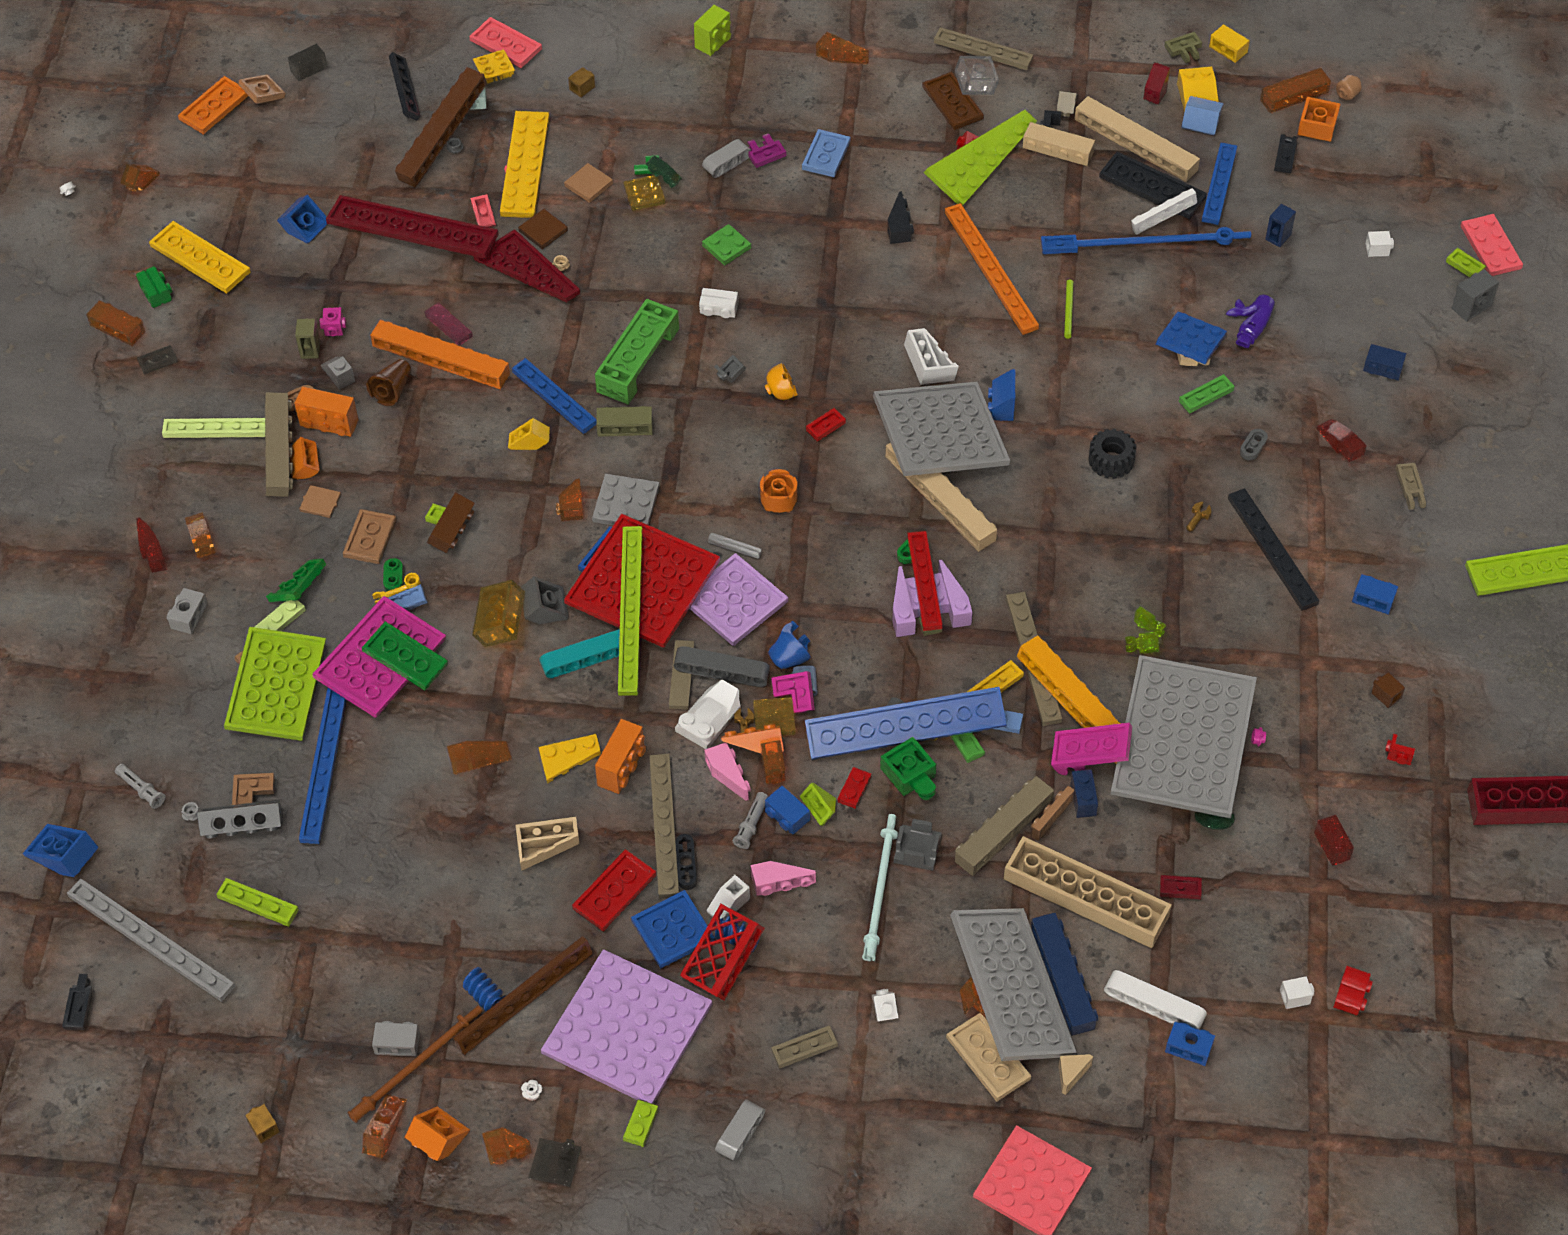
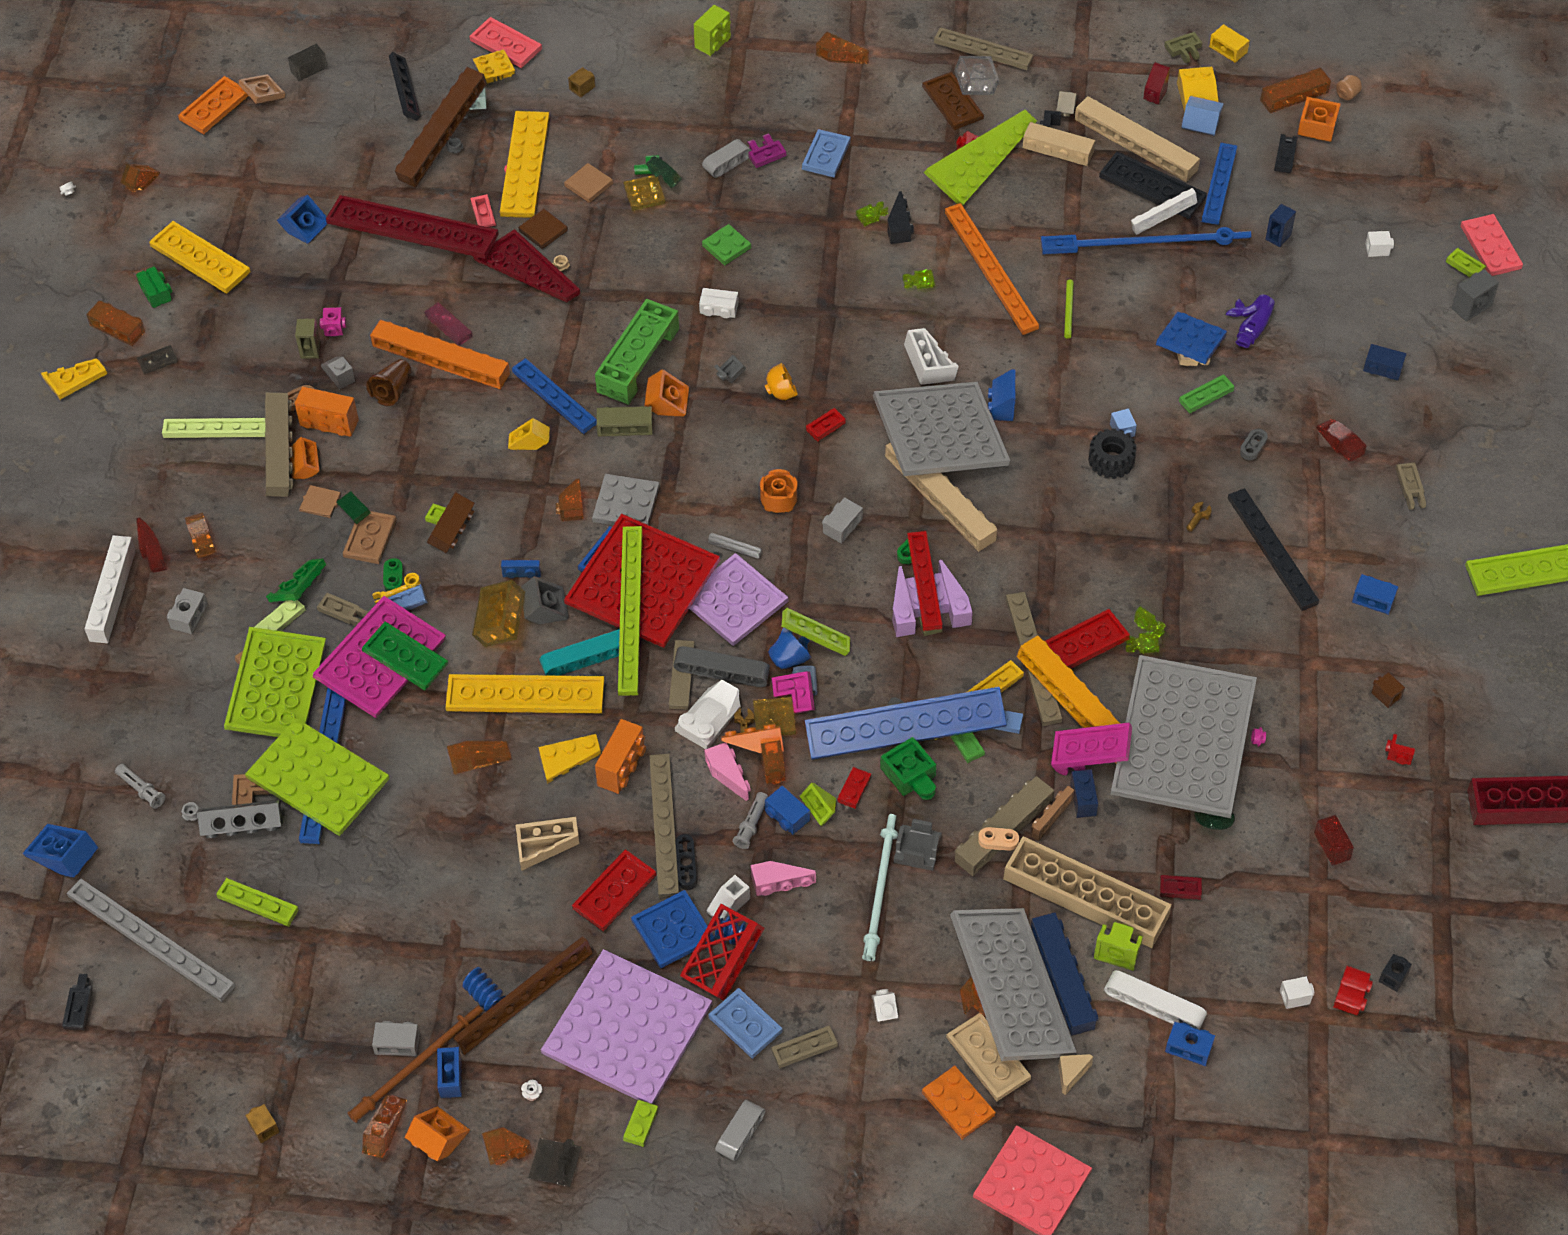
none -> yellow wing [41,358,107,400]
none -> white brick [85,535,136,643]
none -> lime plate [245,718,390,836]
none -> dark tan hinge [317,593,369,627]
none -> dark green tile [336,491,371,524]
none -> blue brick [437,1047,462,1098]
none -> yellow plate [446,674,605,713]
none -> blue plate [501,560,541,578]
none -> orange slope [644,369,689,416]
none -> medium blue plate [708,988,782,1059]
none -> lime plate [782,608,850,656]
none -> light grey brick [822,498,863,544]
none -> clear neon green plate [856,201,888,226]
none -> clear neon green plate [902,269,935,289]
none -> orange plate [922,1066,996,1139]
none -> light nougat plate [978,827,1019,851]
none -> red plate [1045,609,1130,669]
none -> lime panel [1094,922,1143,971]
none -> light blue brick [1110,409,1137,438]
none -> black brick [1378,954,1412,992]

